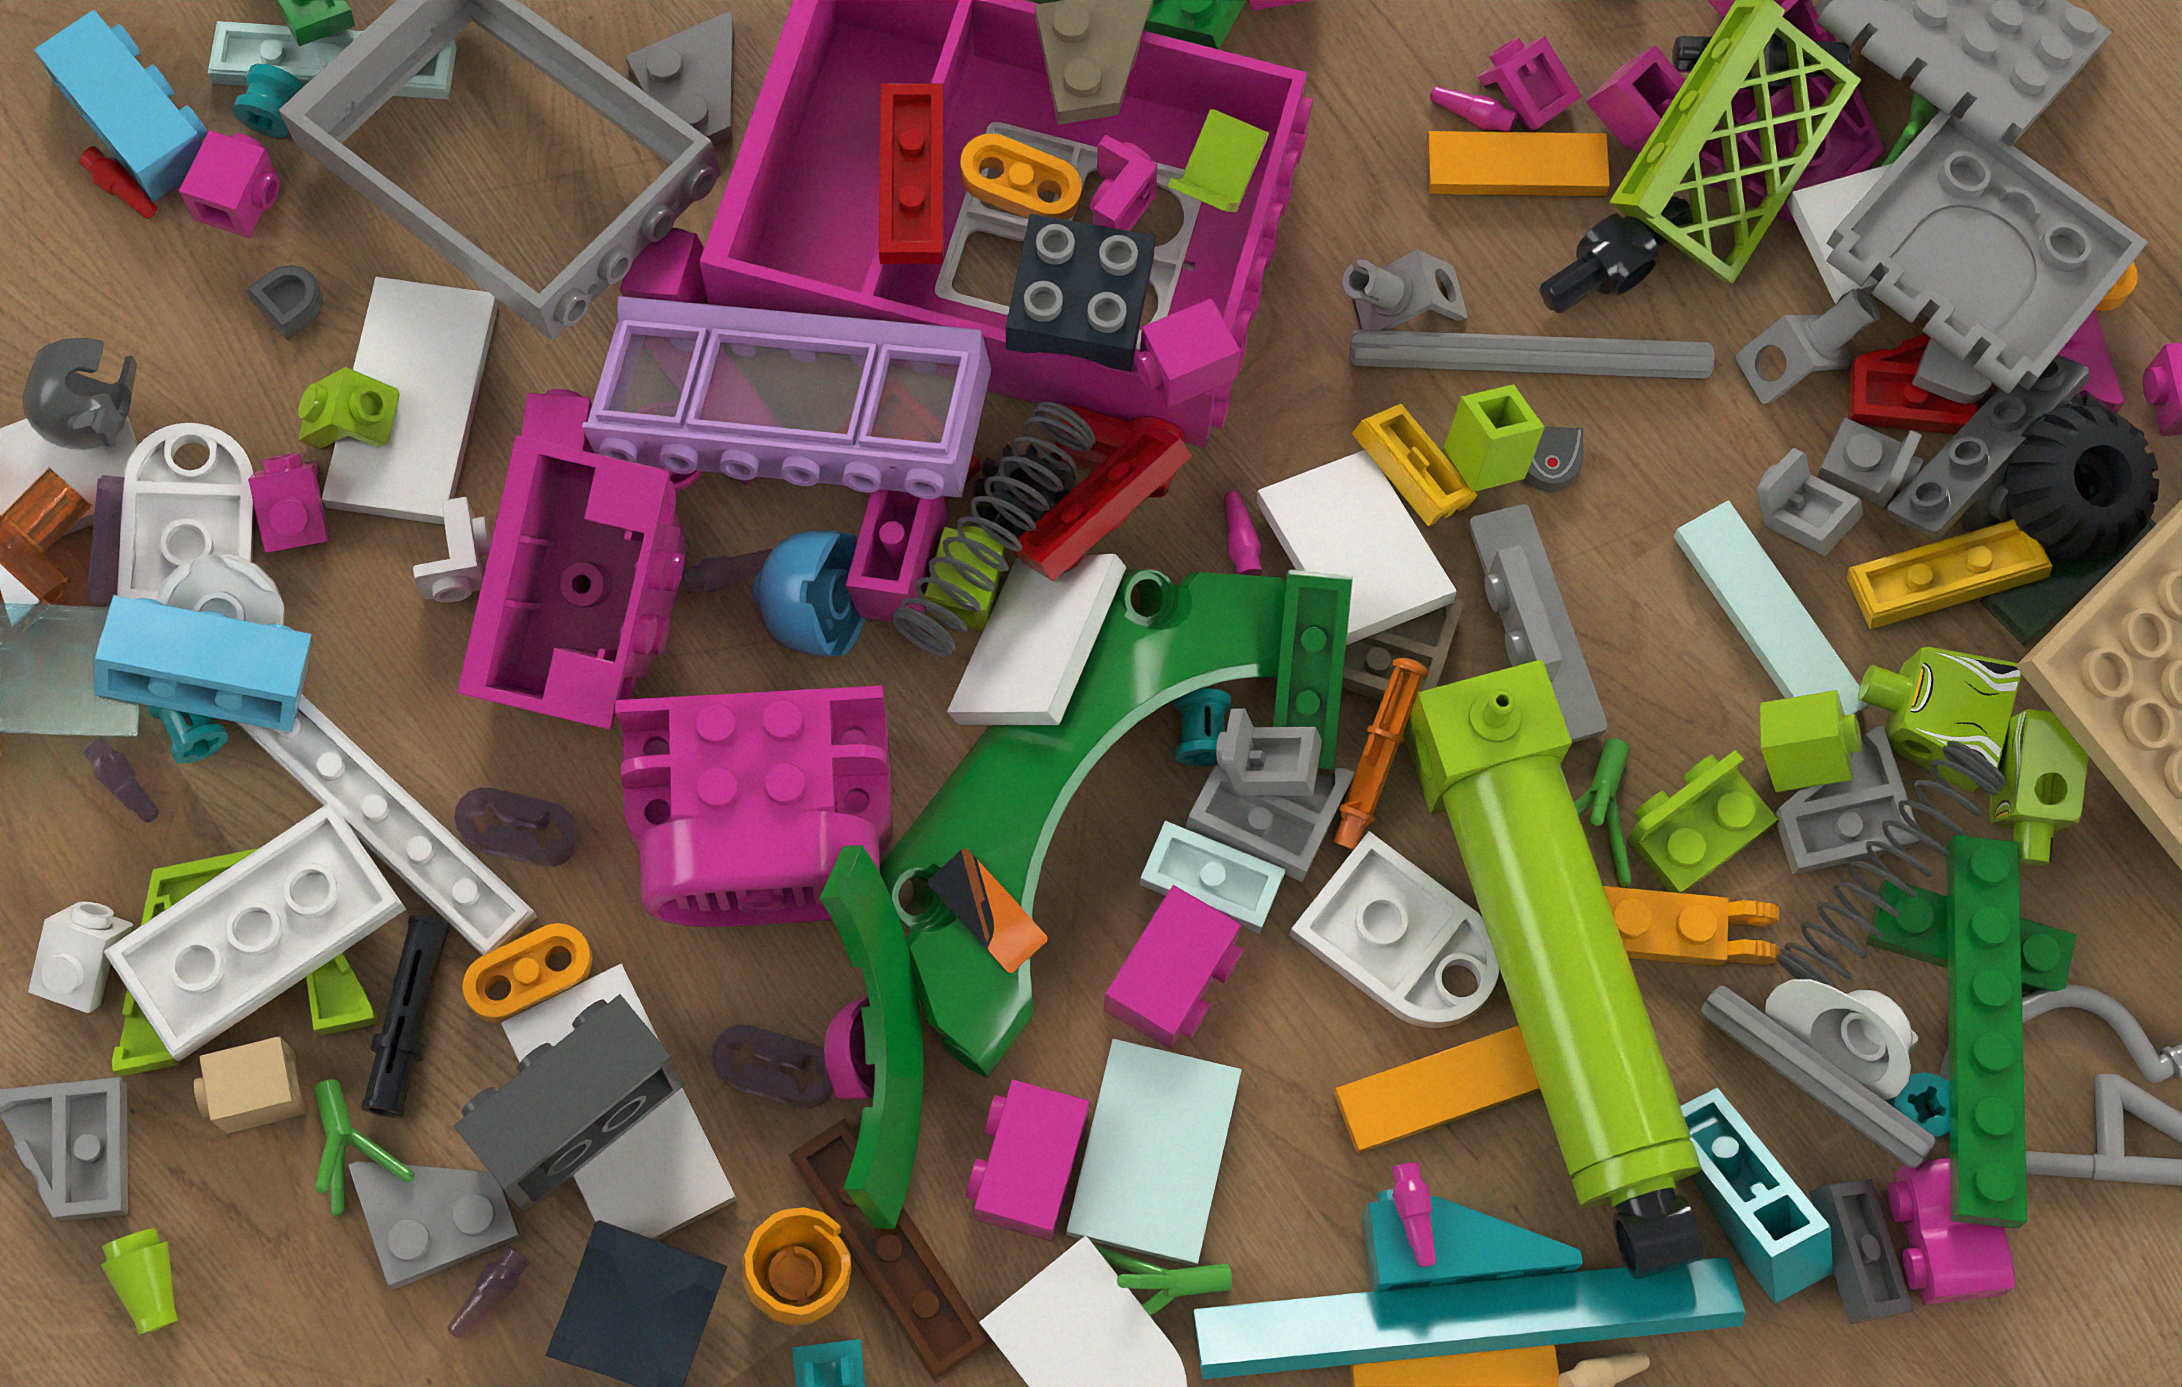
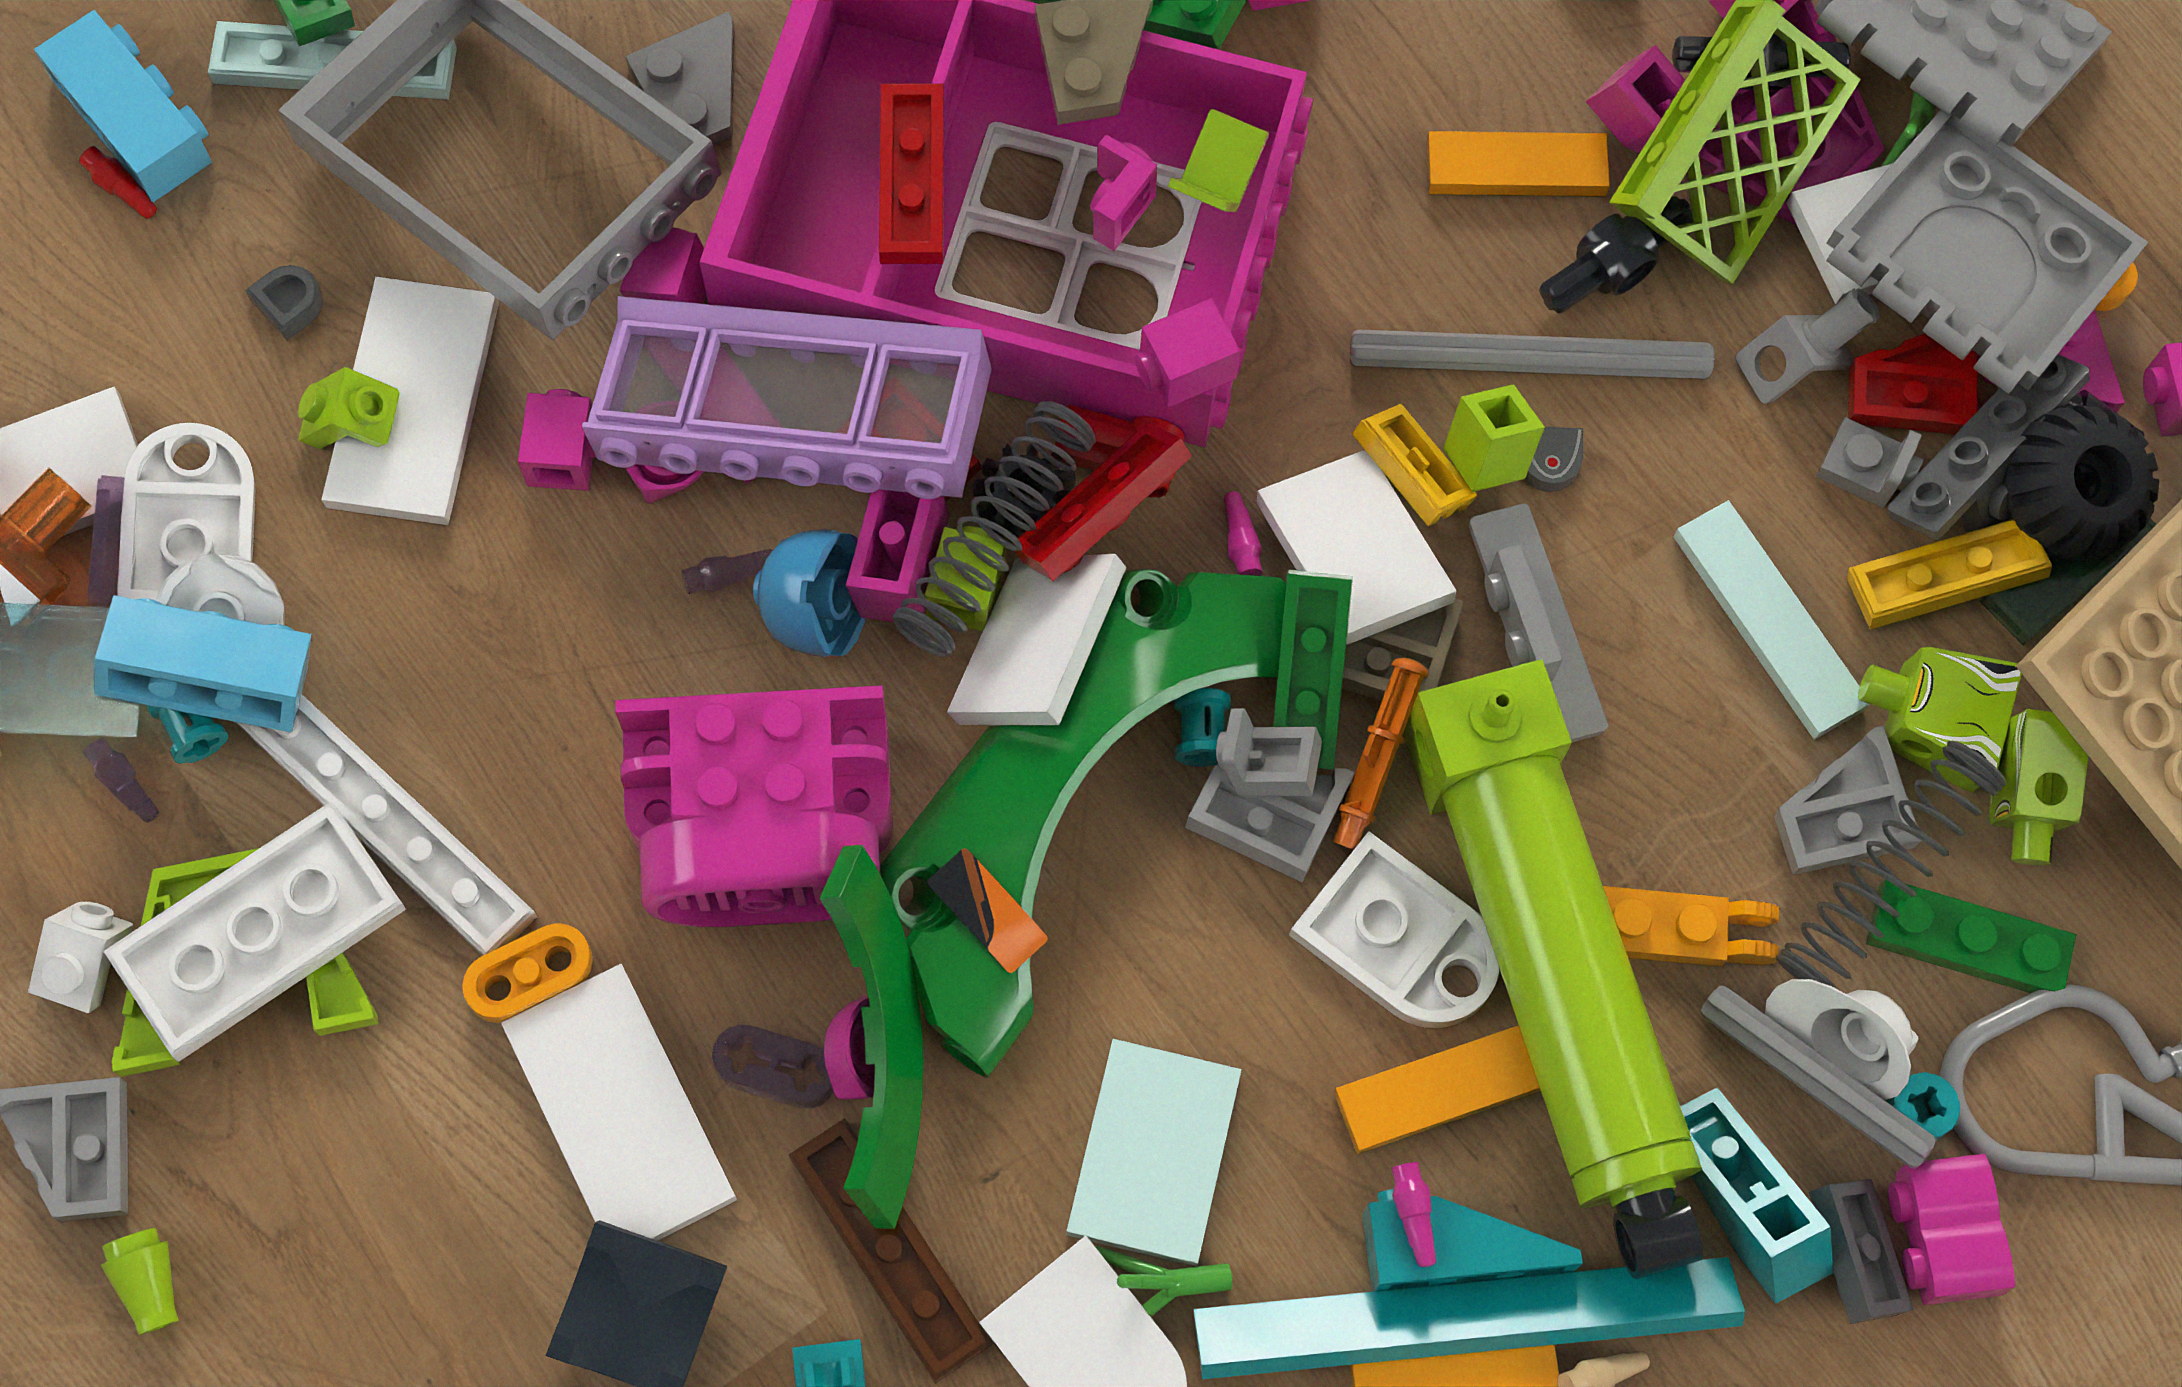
dark grey helmet [22,338,137,450] -> none
dark pink brick [179,130,280,238] -> none
tan brick [194,1036,306,1134] -> none
teal wheel [232,63,305,138] -> none
dark pink bracket [248,453,331,553] -> none
bright green plant [313,1079,414,1217] -> none
light grey wing [348,1161,522,1290] -> none
black pin [361,915,450,1118] -> none
white bracket [413,497,491,602] -> none
piece [447,1246,530,1339] -> none
dark grey brick [453,994,685,1214] -> none
beam [454,787,579,867] -> none
dark pink brick [457,435,686,730] -> none
light orange helmet [741,1207,852,1326] -> none
light orange plate [960,133,1082,220] -> none
dark pink brick [965,1079,1090,1242] -> none
black brick [1005,214,1155,372] -> none
dark pink brick [1104,885,1244,1050] -> none
light aqua plate [1140,821,1286,934] -> none
light grey bracket [1342,249,1467,331] -> none
dark pink piece [1430,86,1518,132] -> none
dark pink bracket [1477,36,1582,132] -> none
bright green plant [1574,739,1631,887] -> none
lime bracket [1627,750,1779,893] -> none
light grey bracket [1757,448,1864,556] -> none
lime brick [1760,690,1862,792] -> none
light grey tile [1911,338,1992,404] -> none
green plate [1946,835,2027,1229] -> none

